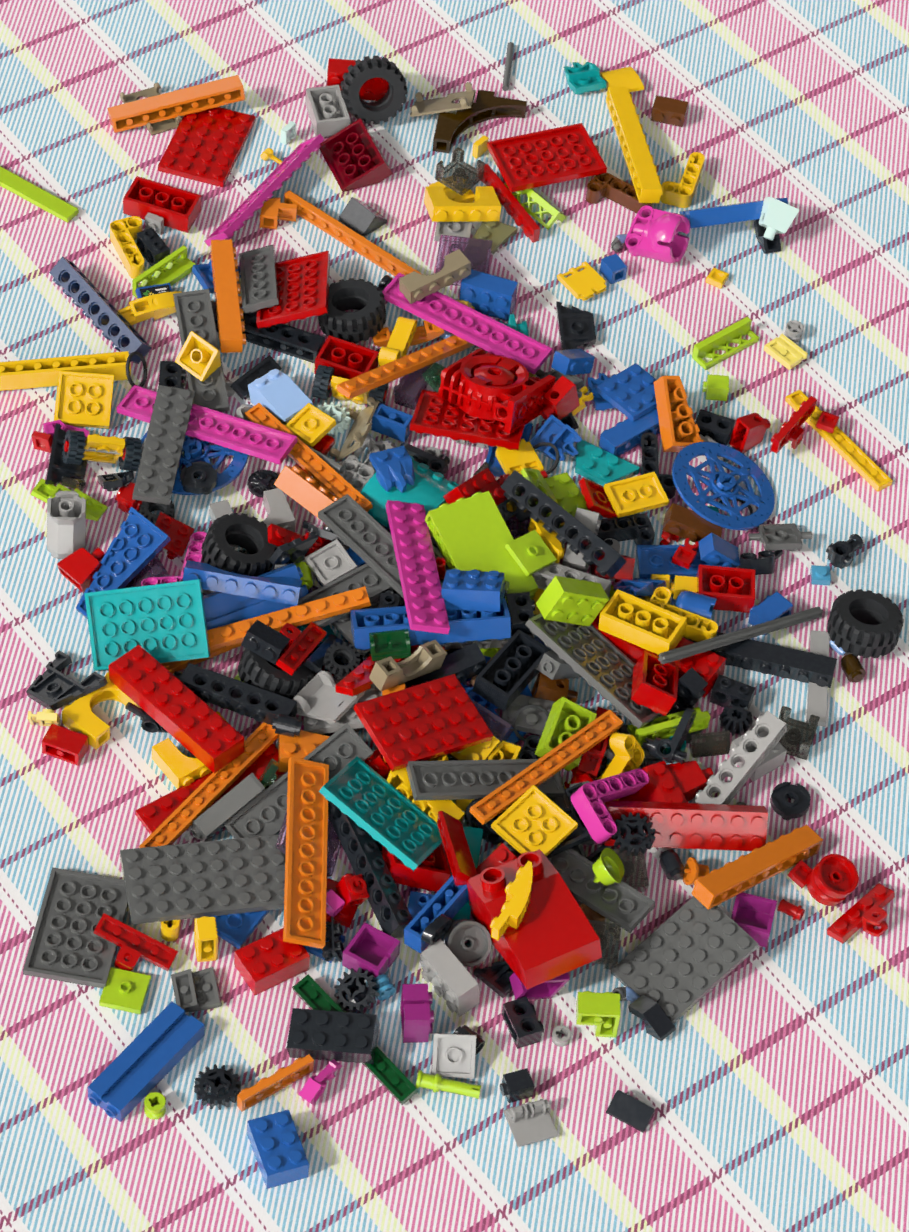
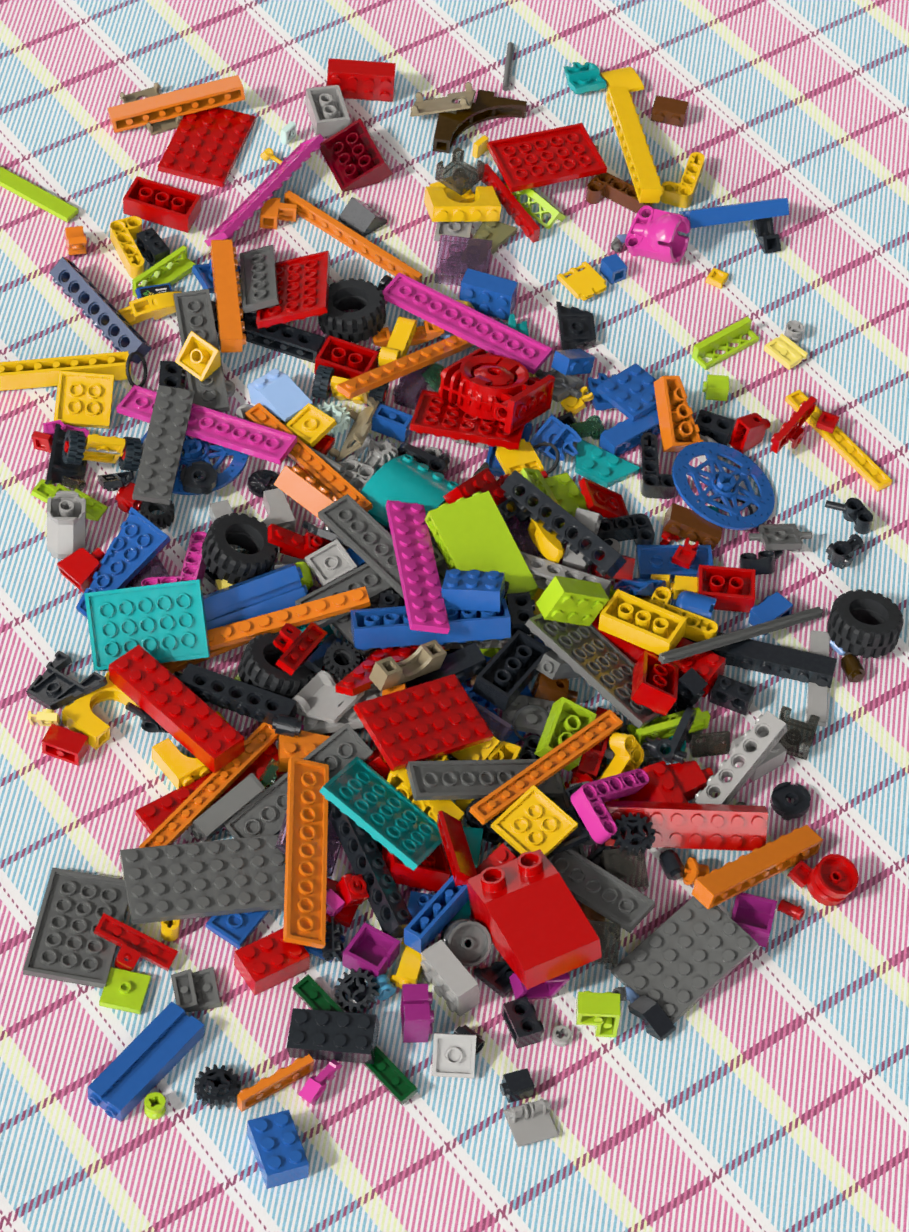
light grey plate [145,212,164,235] -> none
red hinge [155,512,194,560] -> none
arch [183,560,302,606] -> none
yellow brick [194,916,218,962] -> none
black plate [230,355,282,400] -> none
black brick [241,620,291,665] -> none
black wing [269,532,319,565] -> none
black tyre [341,56,408,124] -> none
blue plate [369,446,415,493] -> none
dark green hinge [369,629,411,661] -> none
dark tan arch [399,249,471,304] -> none
lime pin [415,1070,481,1099] -> none
black beam [421,914,453,945] -> none
red pin [435,557,446,581] -> none
yellow slope [490,861,533,941] -> none
lime plate [505,530,557,577] -> none
red torso [539,375,580,420] -> none
lime piece [592,848,625,886] -> none
yellow plate [603,472,669,518] -> none
black slope [606,1090,655,1133] -> none
blue brick [698,532,740,568] -> none
black gear [719,703,753,736] -> none
light aqua torso [759,197,799,241] -> none
dark azure plate [810,565,831,586] -> none
red plate [827,883,895,944] -> none
none -> orange brick [64,226,87,255]
none -> yellow brick [390,938,428,989]
none -> clear green piece [568,415,606,440]
none -> black beam [825,498,873,535]

